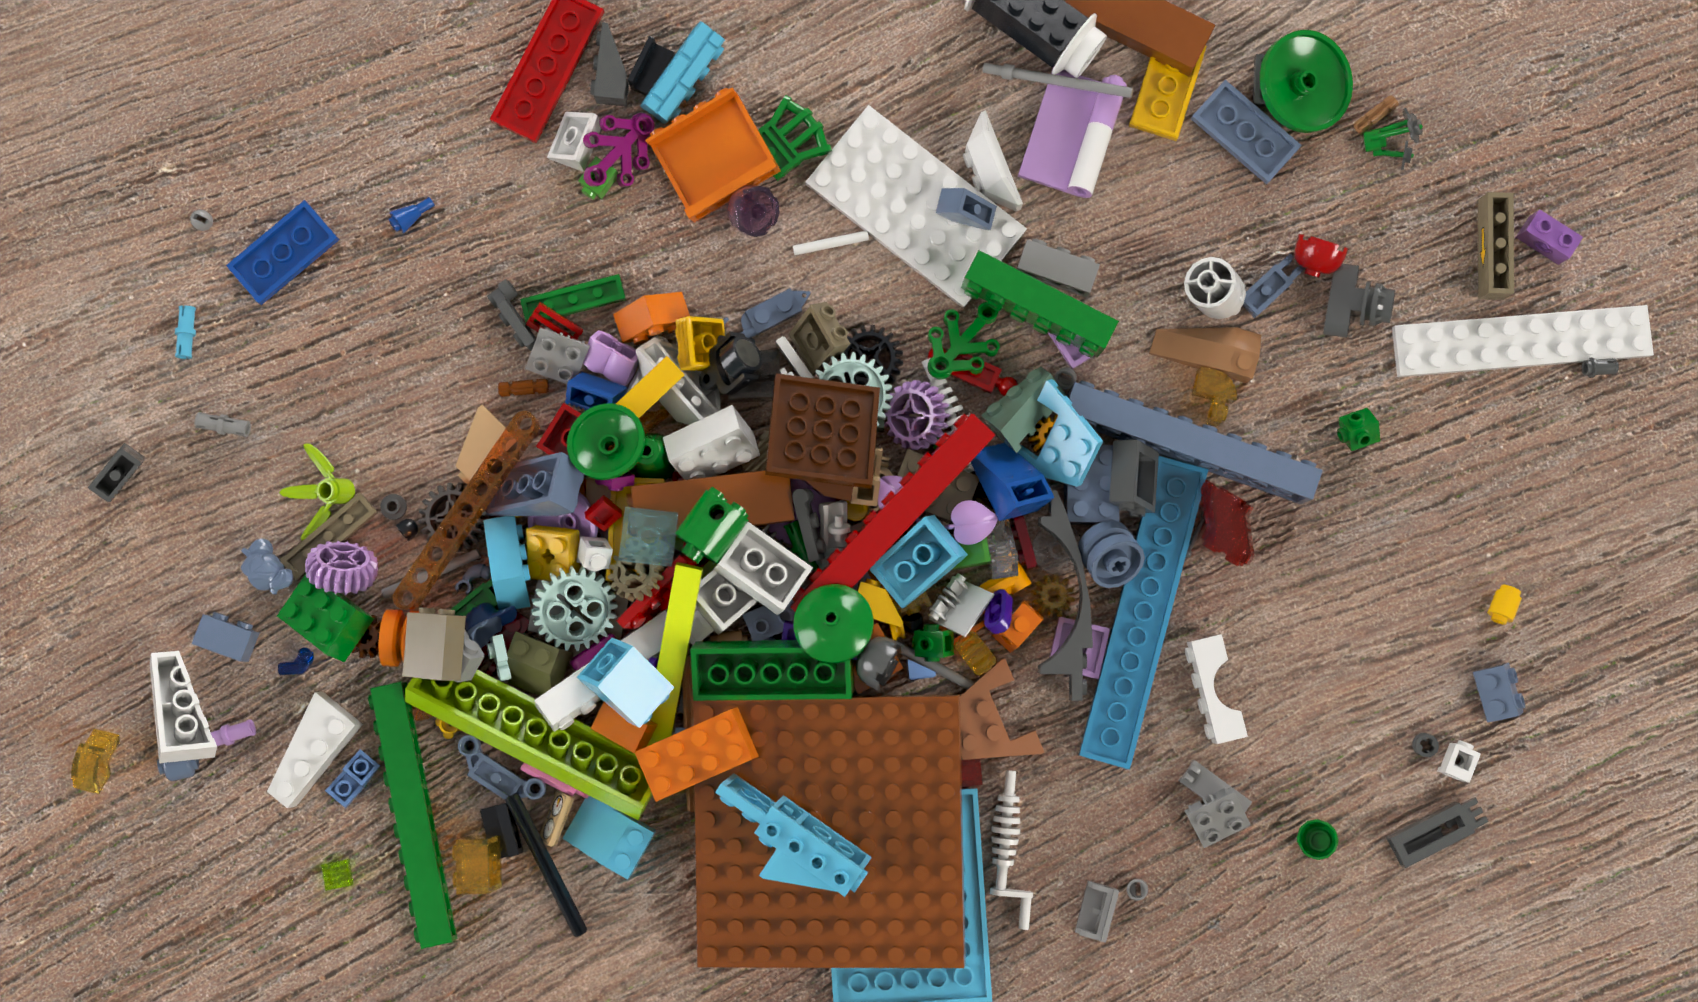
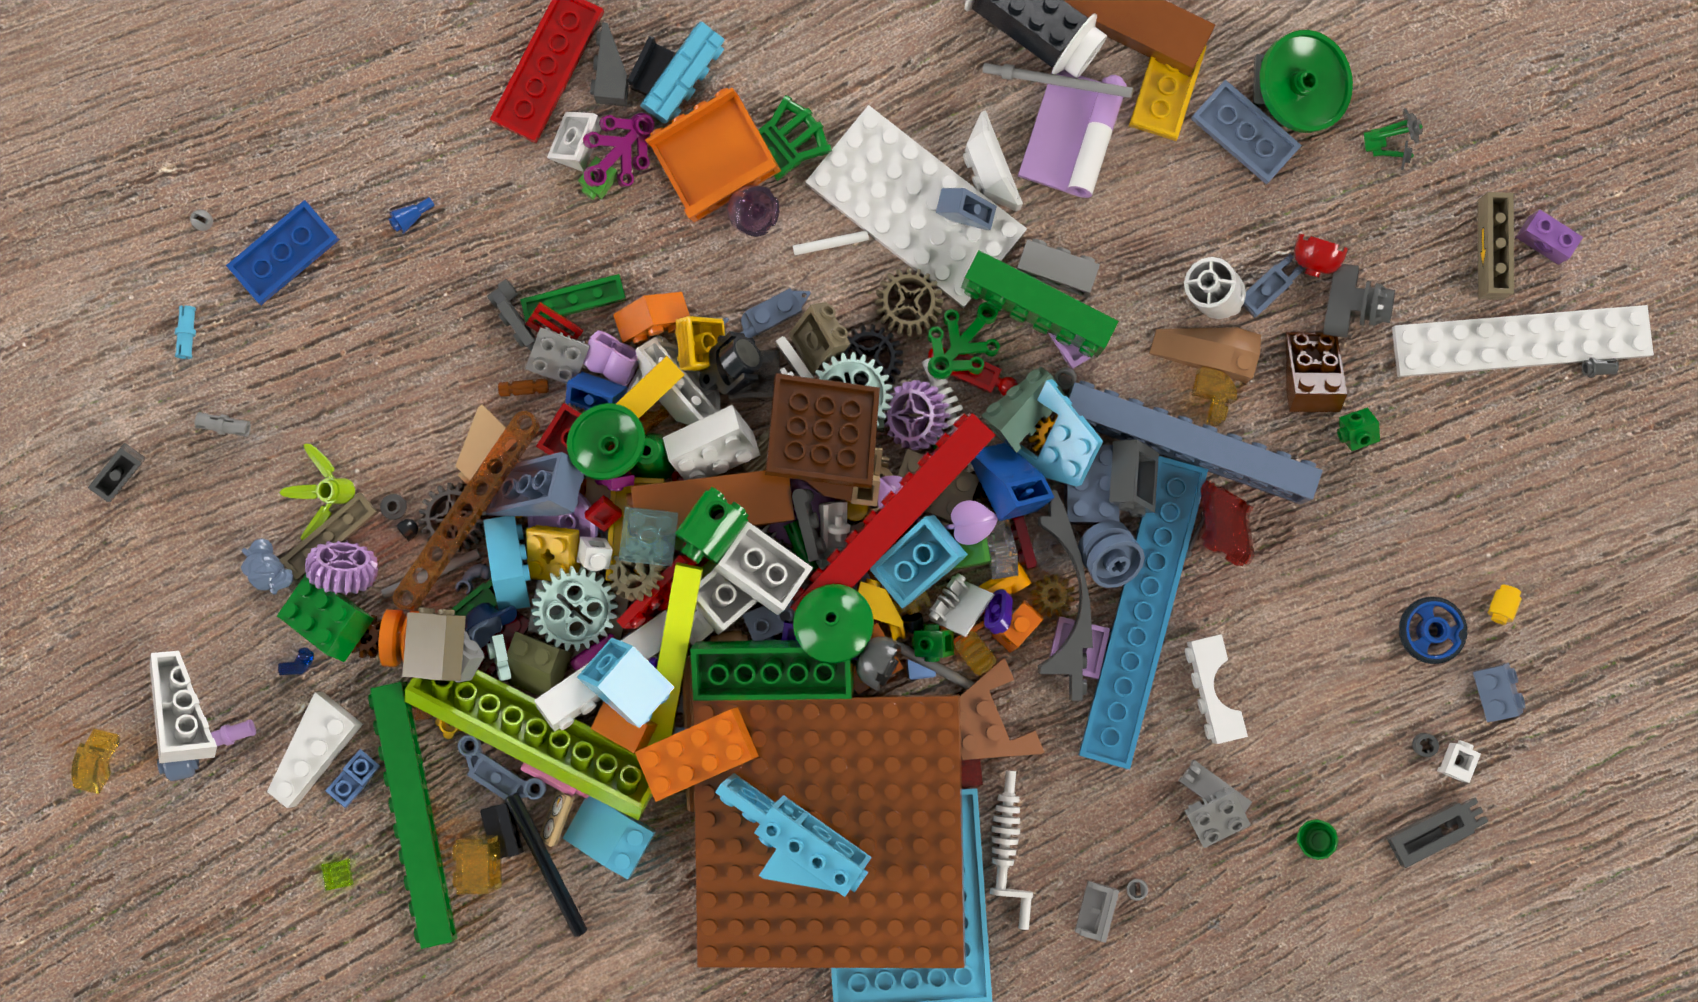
sand blue brick [192,612,260,662] -> none
medium nougat axle [1353,95,1399,134] -> none
none -> dark tan gear [874,267,944,337]
none -> reddish brown slope [1285,332,1347,412]
none -> blue wheel [1399,597,1468,664]

